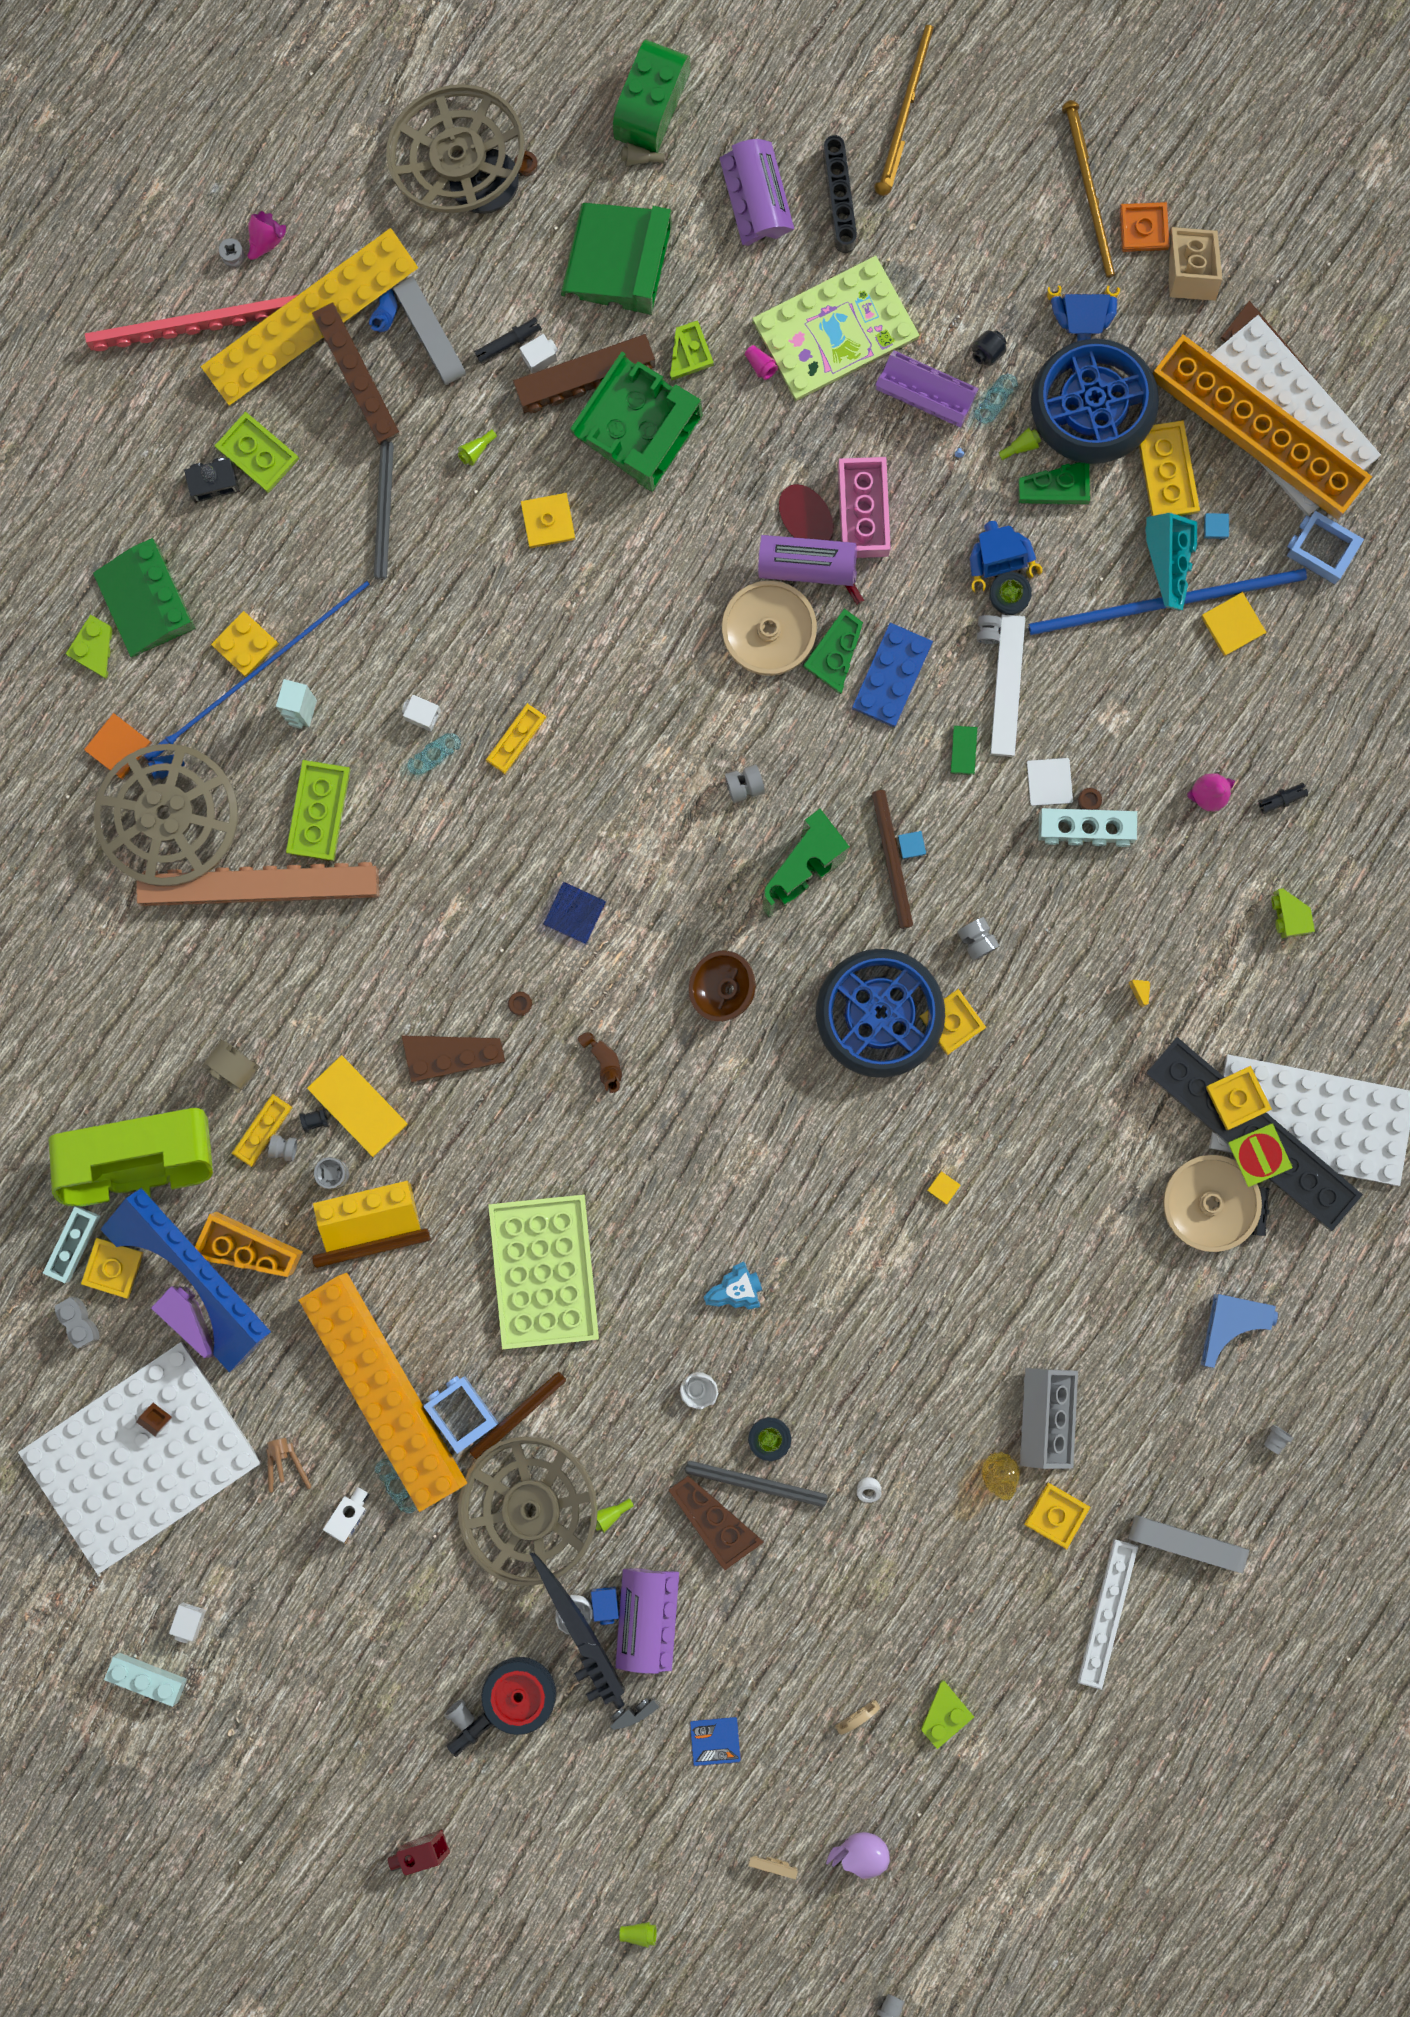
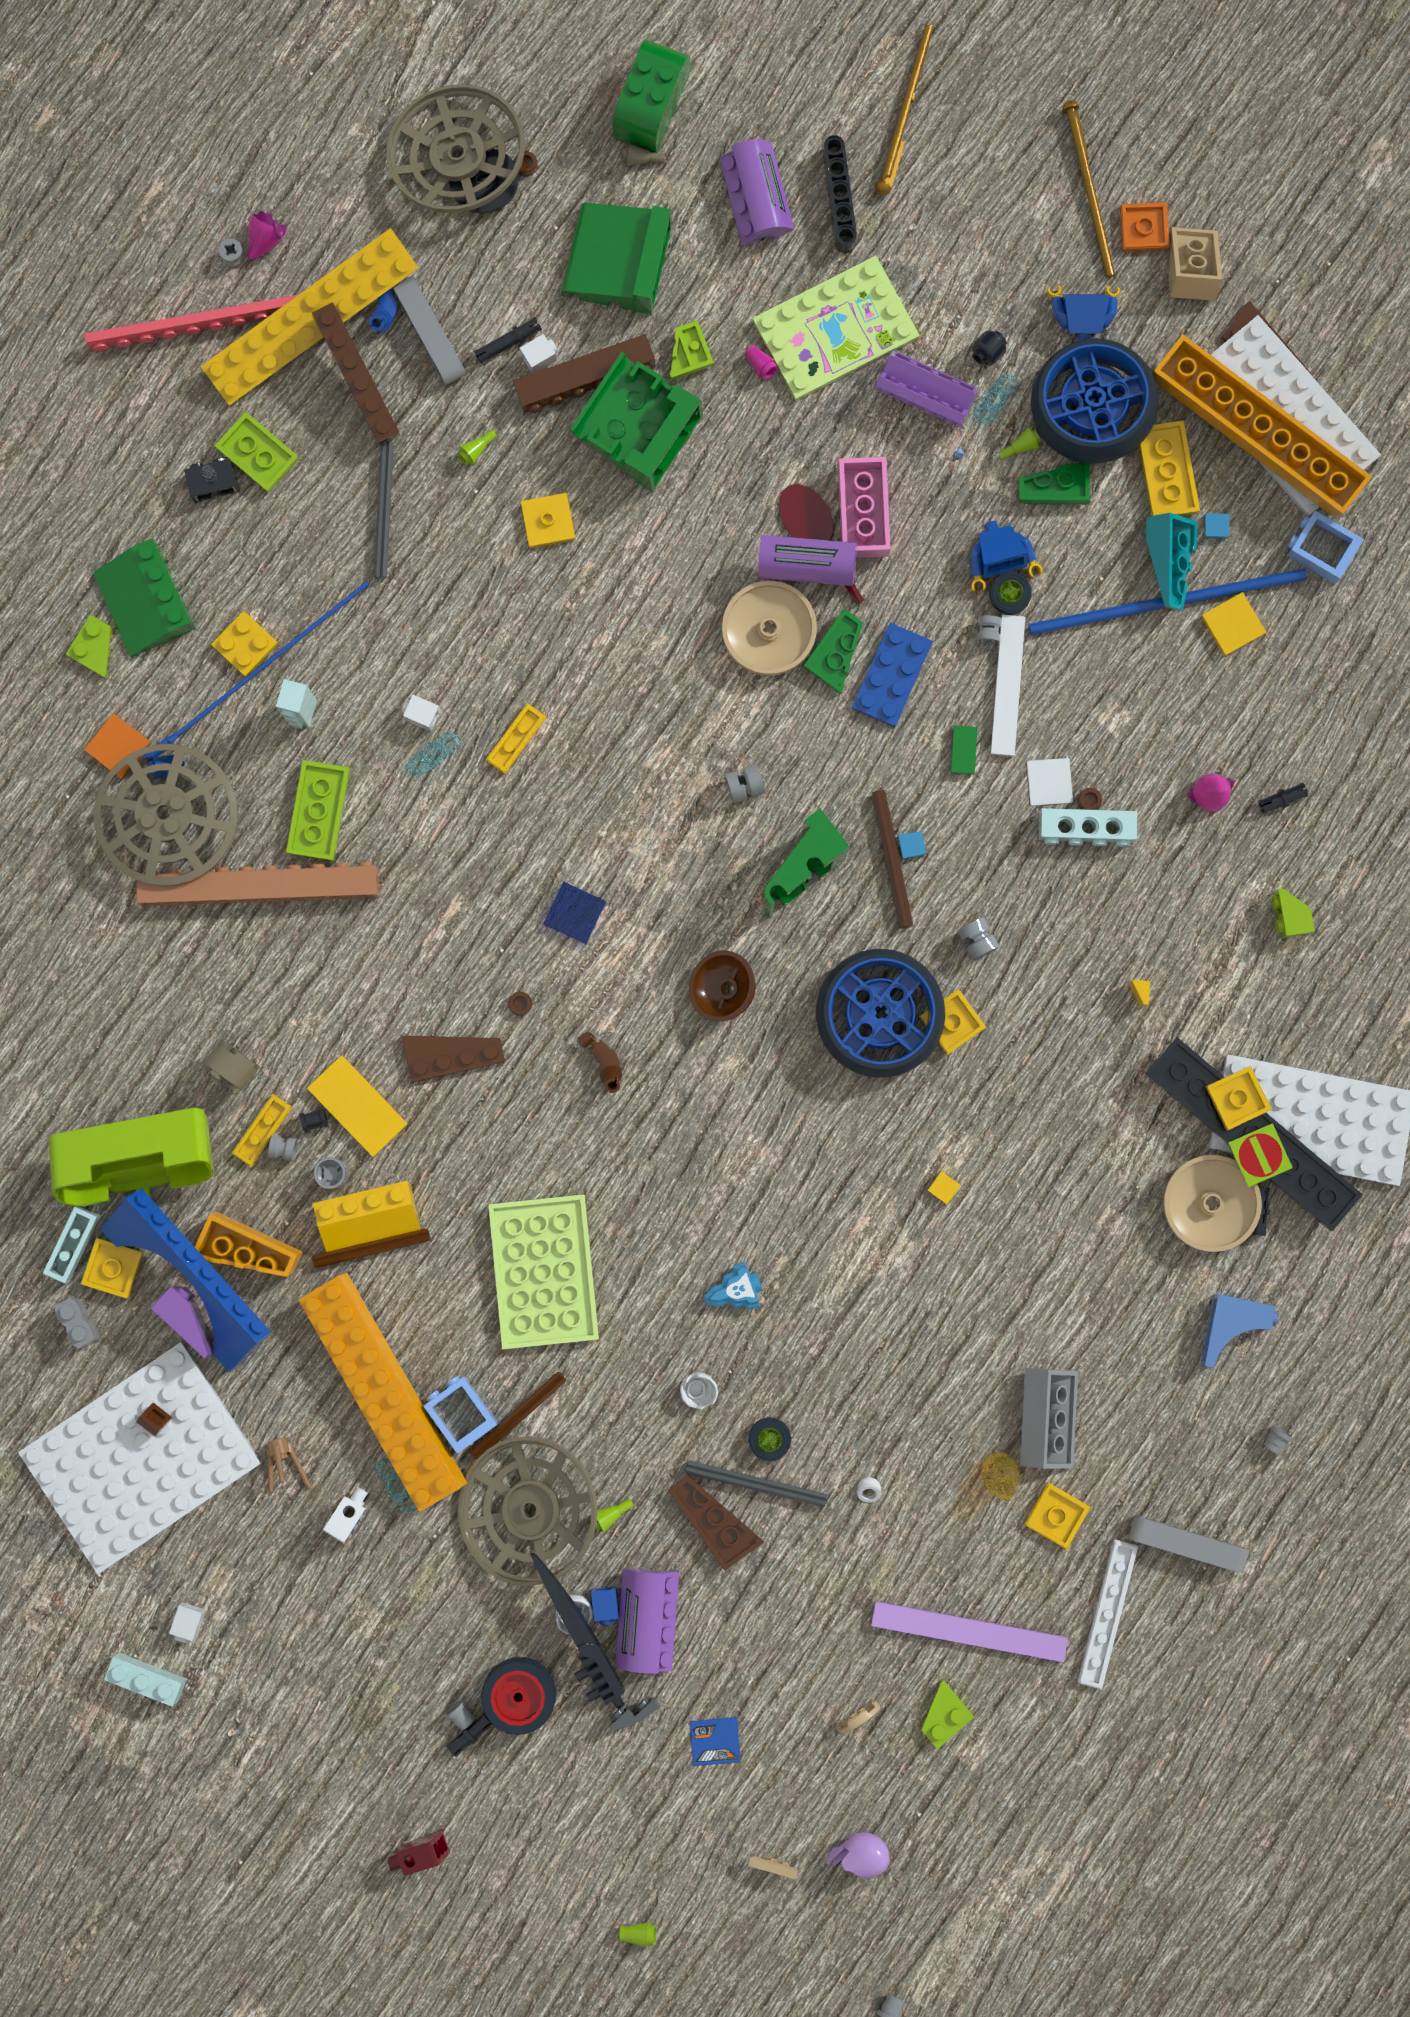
none -> lavender tile [871,1601,1068,1662]

